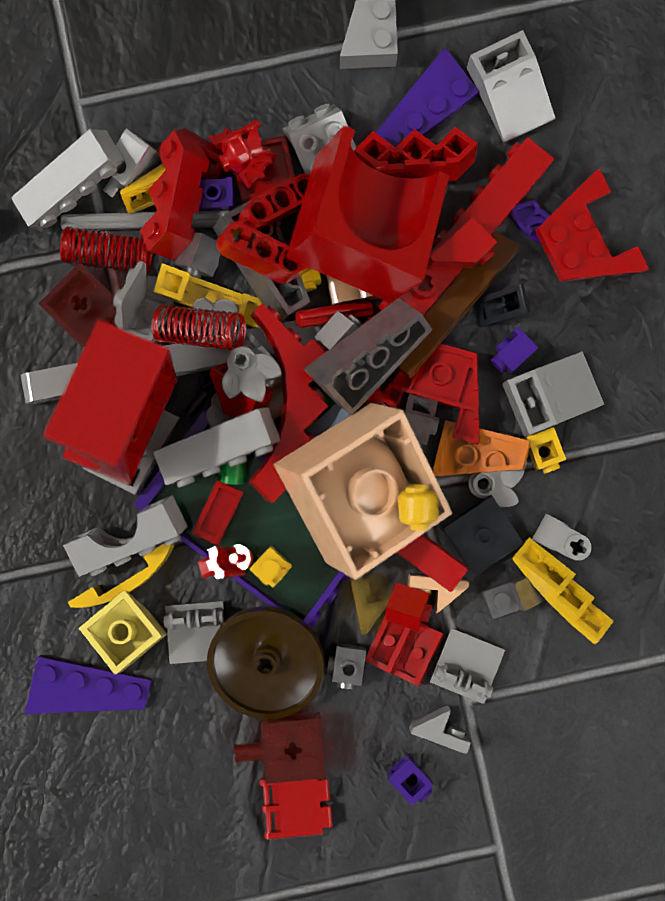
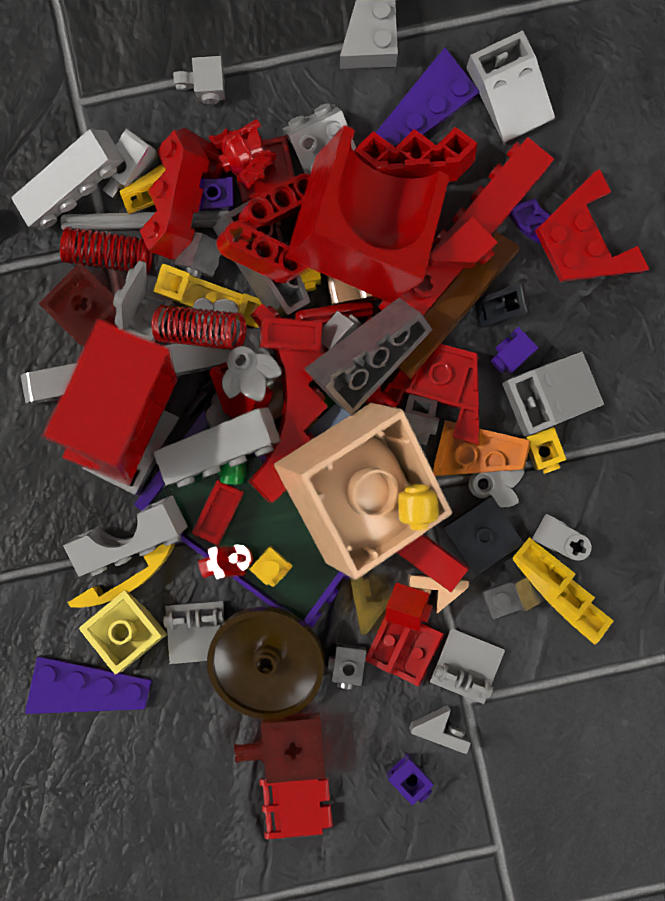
none -> light grey brick [173,56,226,104]
none -> red tile [260,317,322,353]

